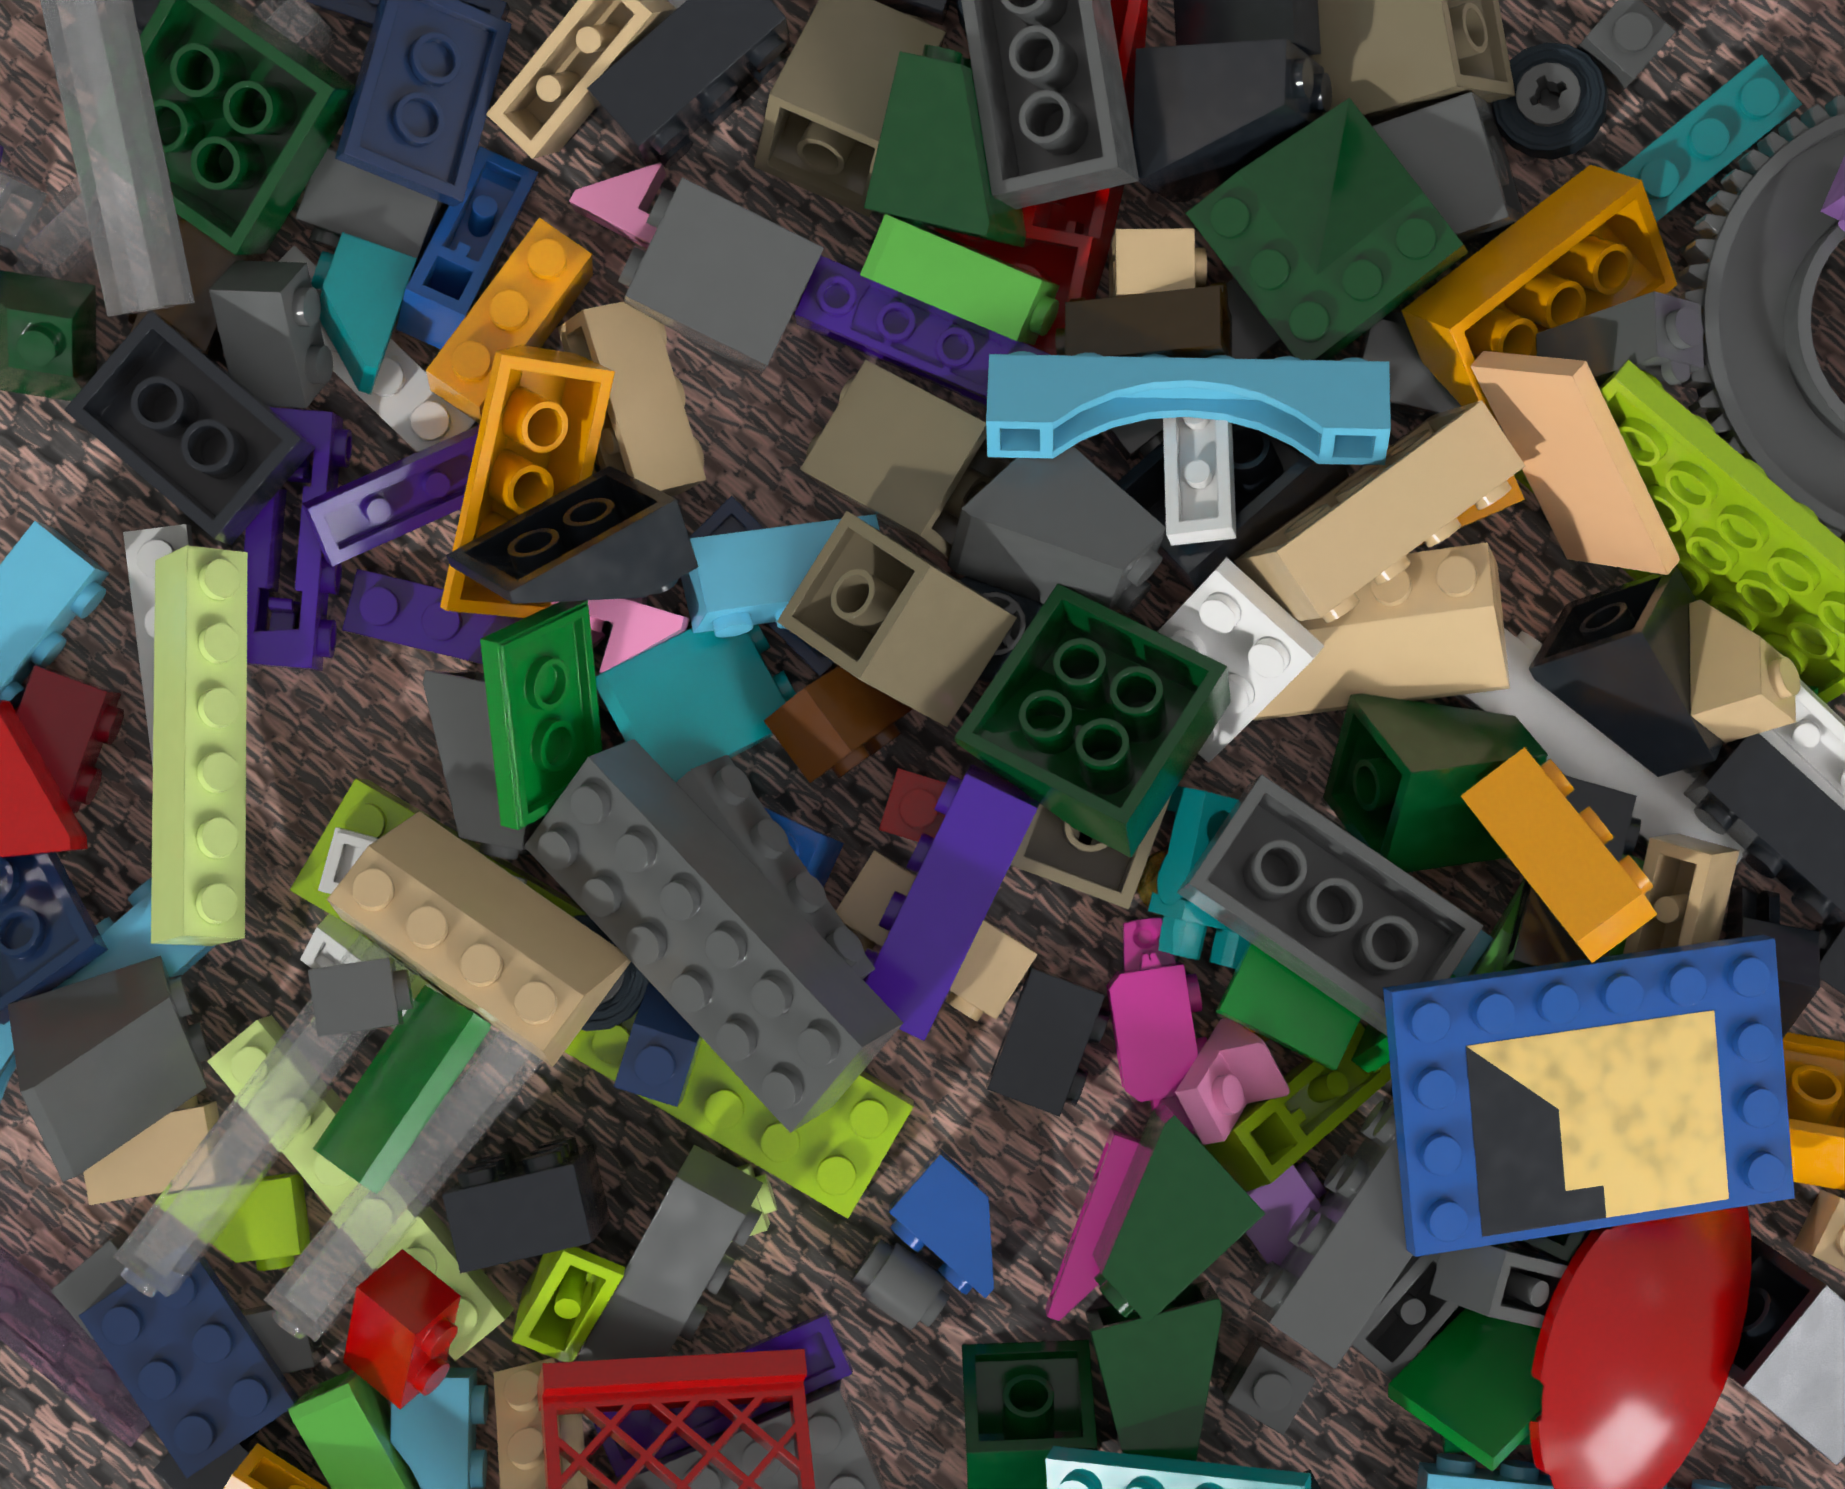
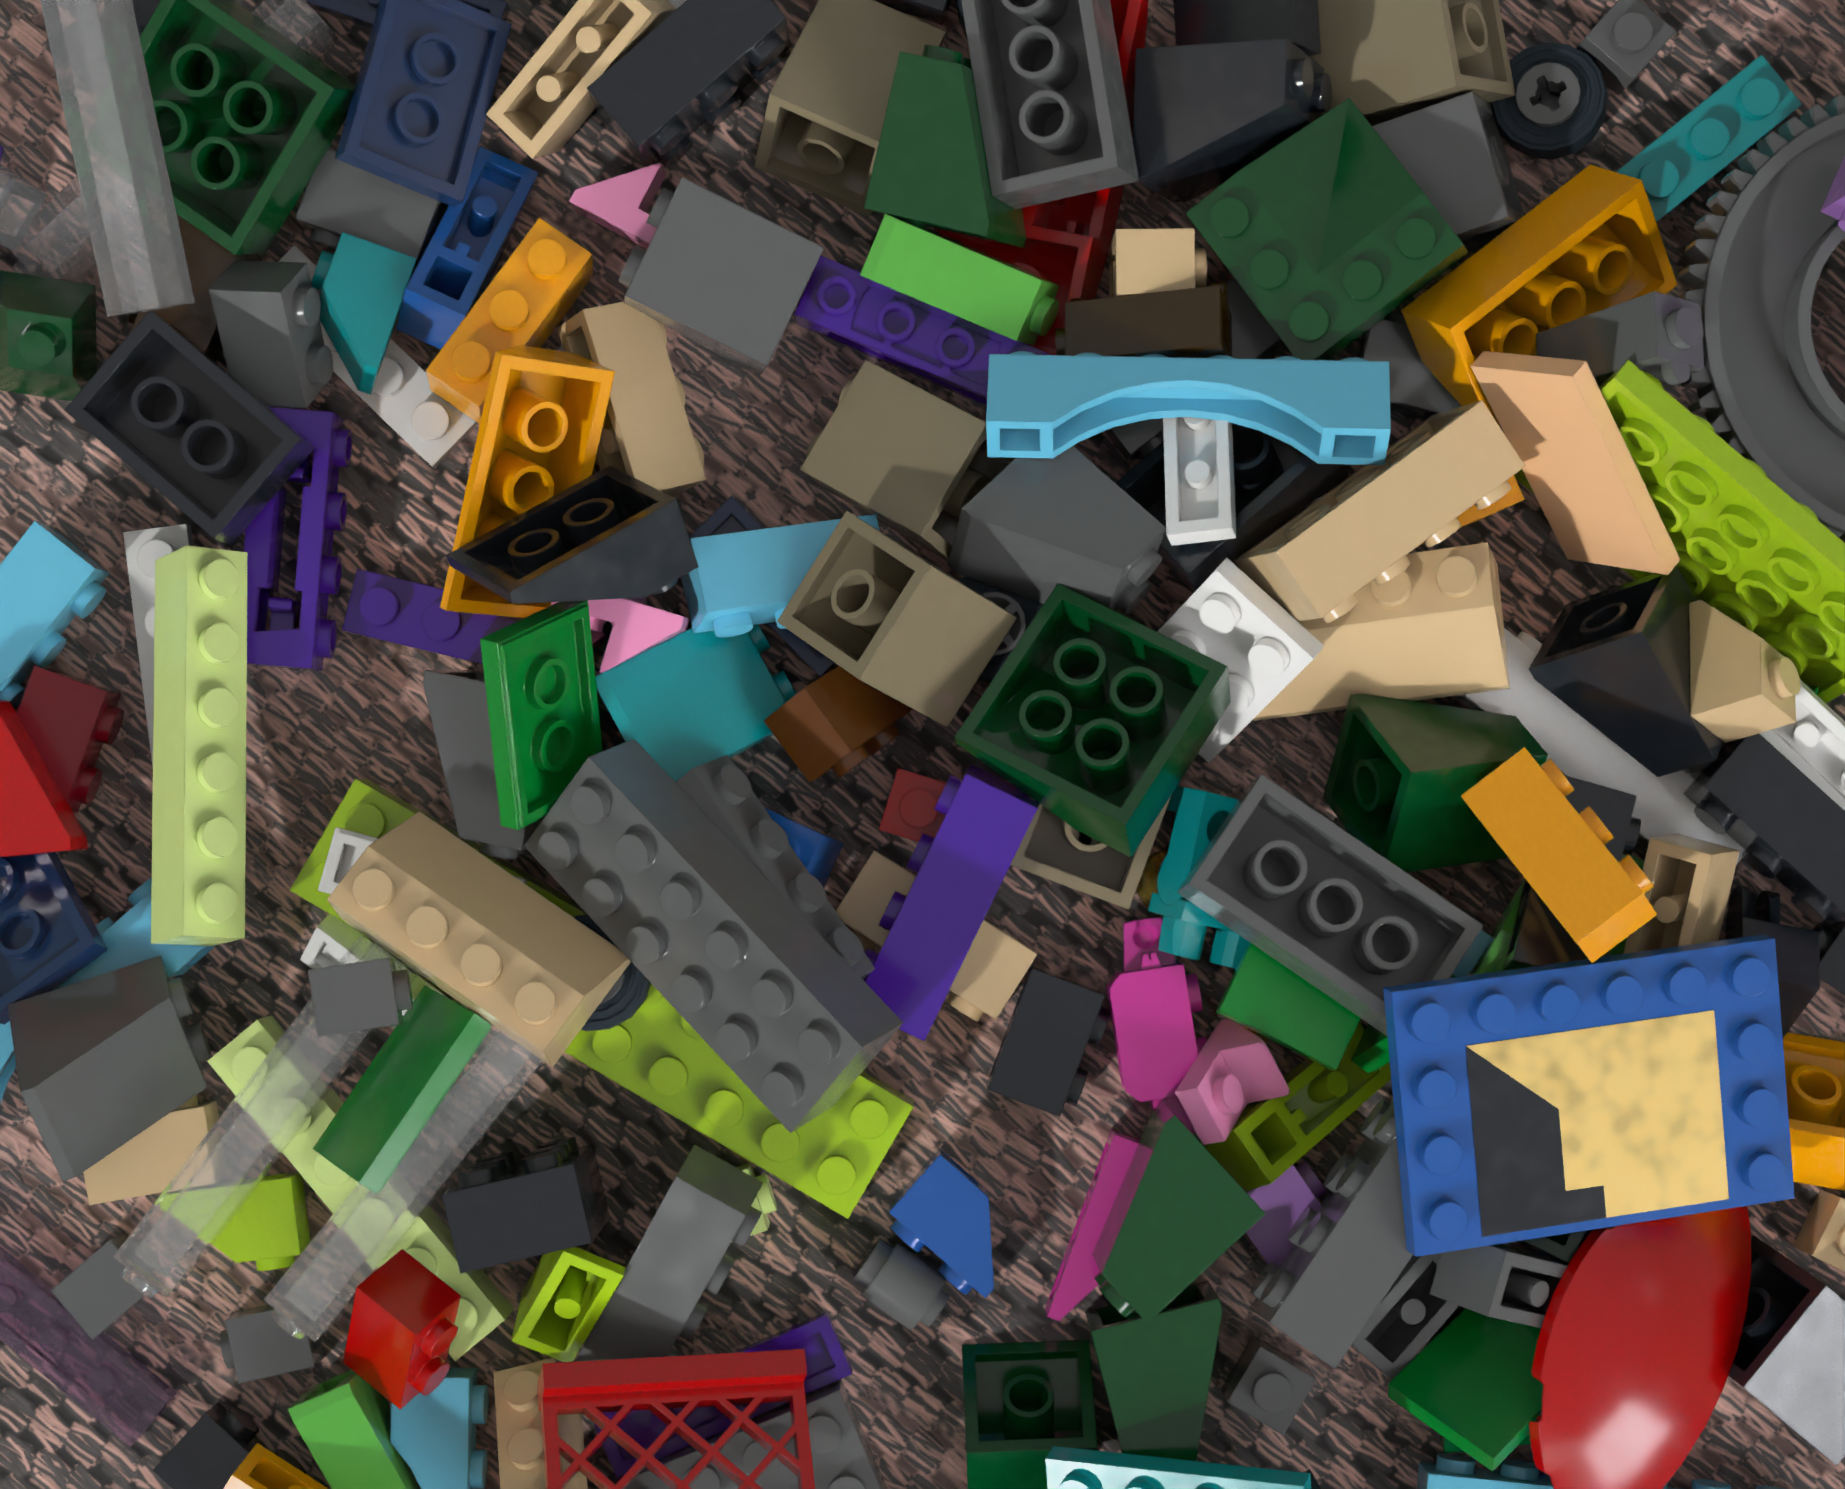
dark blue plate [78,1239,299,1478] -> none
dark purple plate [302,425,479,567] -> none
dark blue slope [614,982,702,1107] -> none

